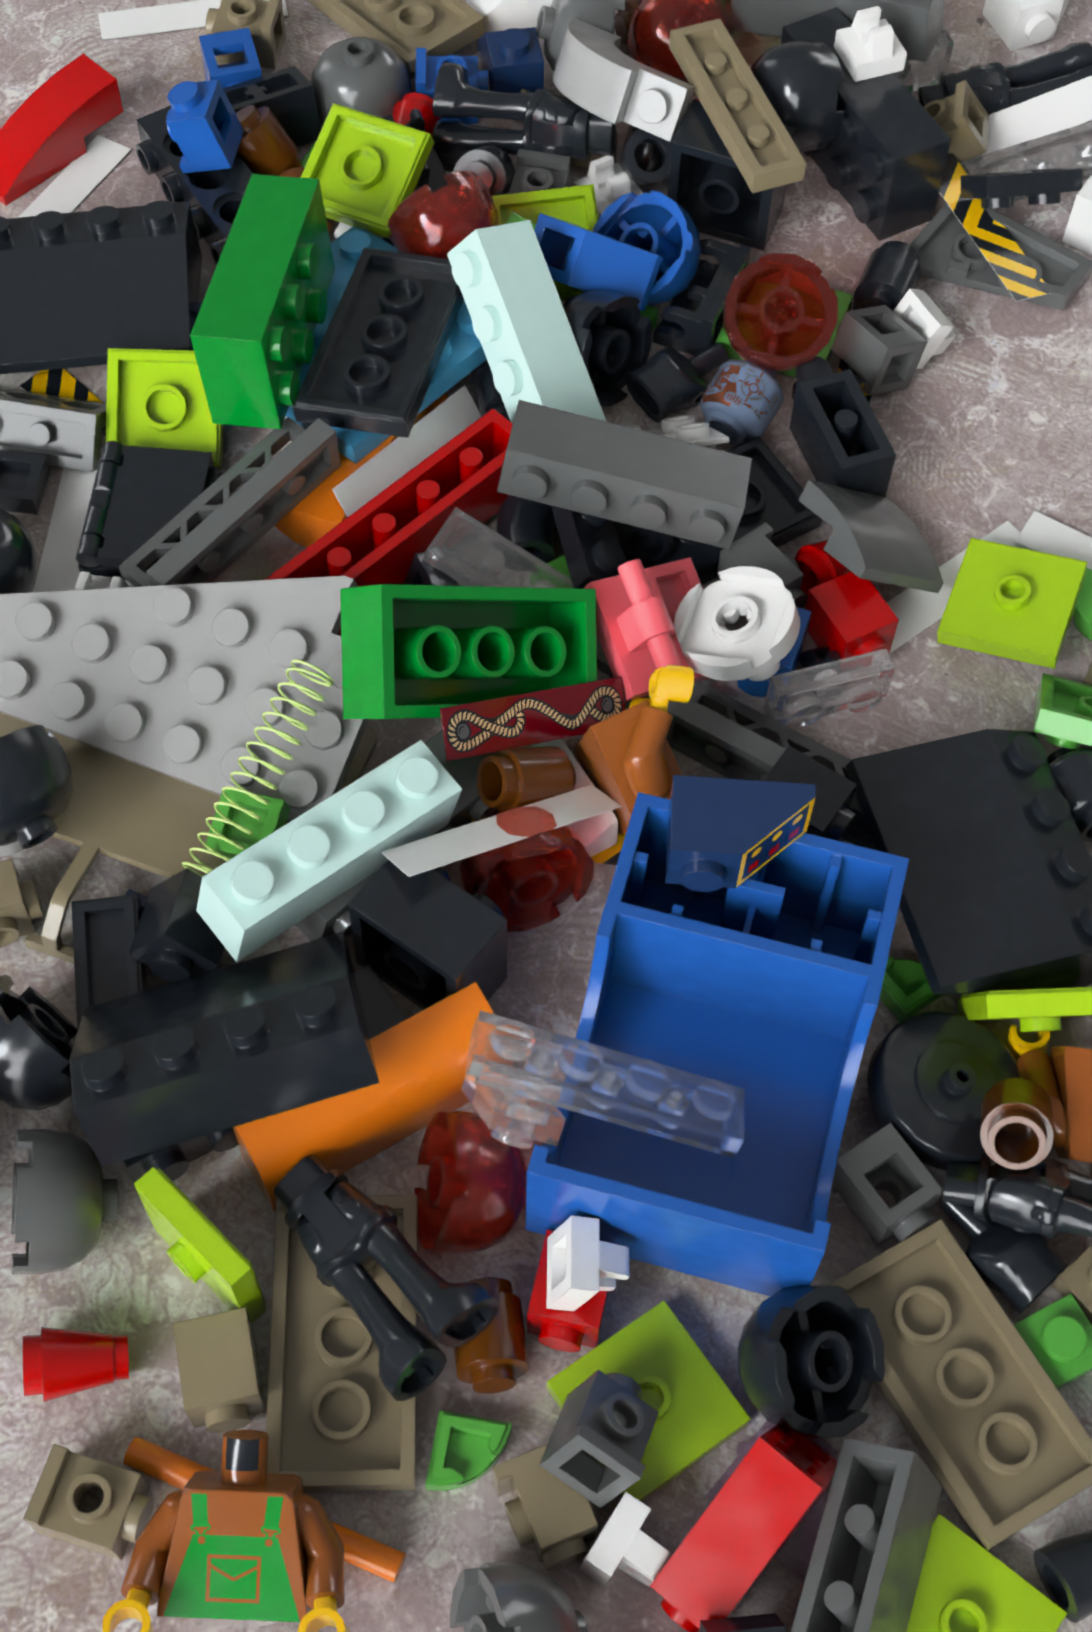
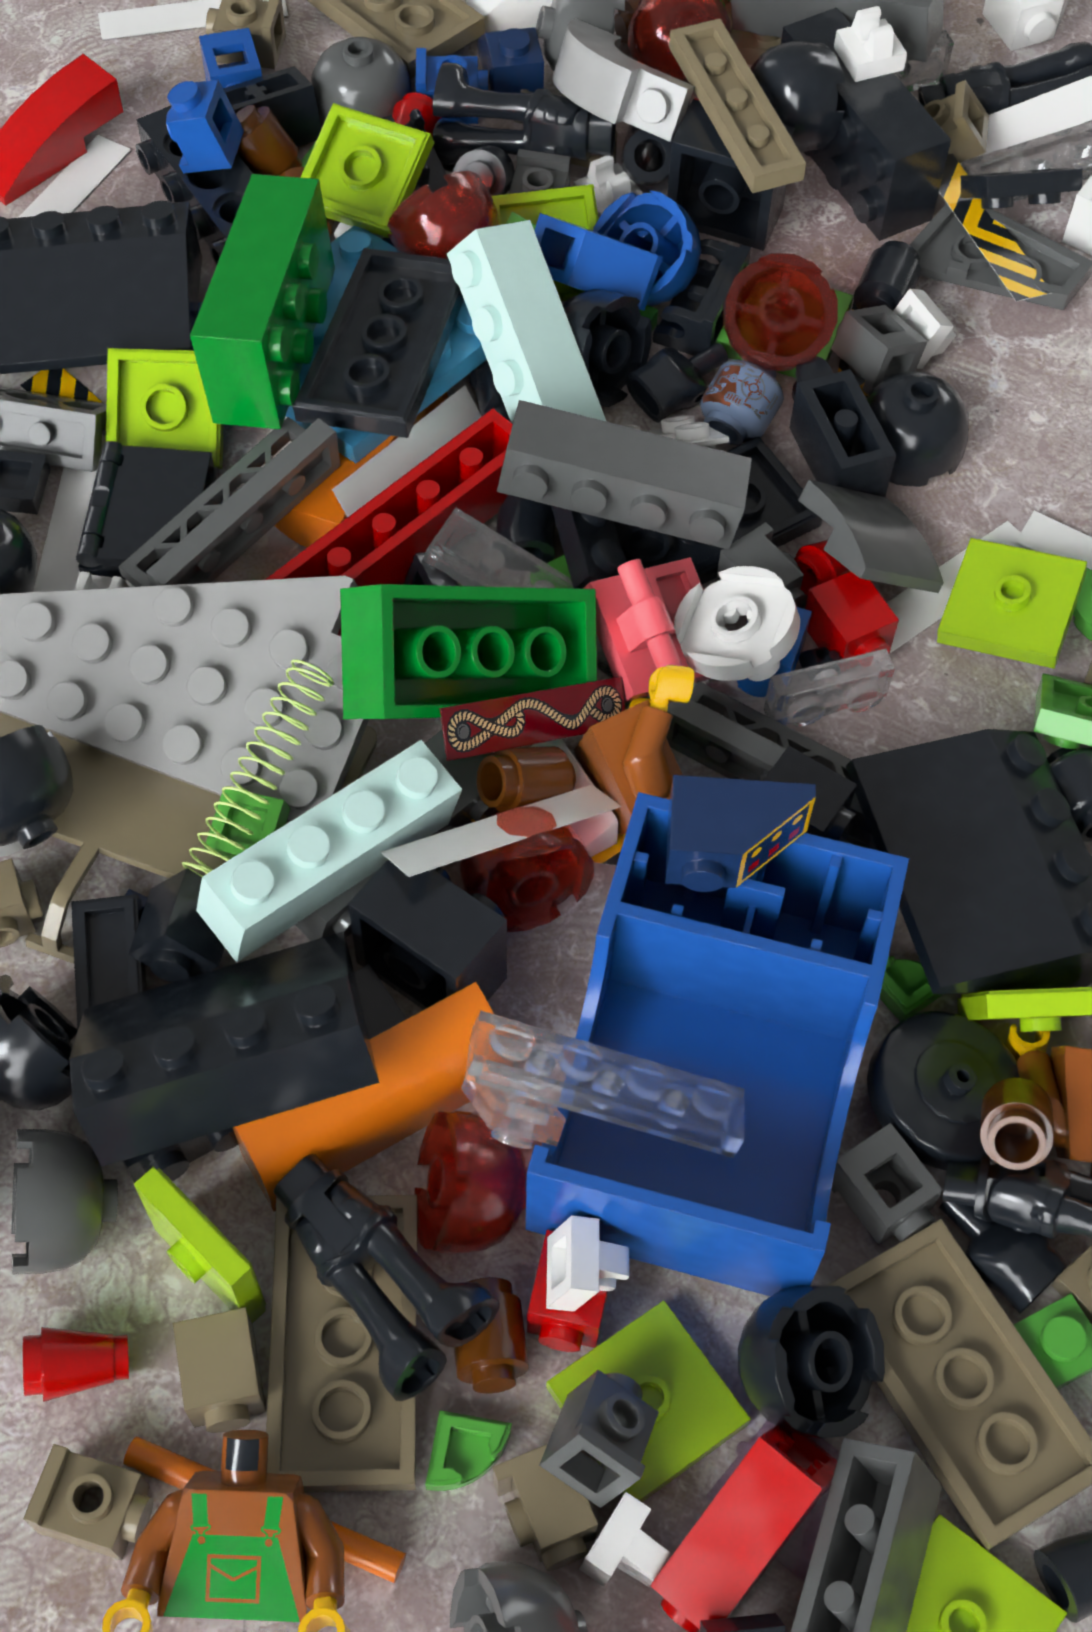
none -> black cylinder [866,371,969,487]

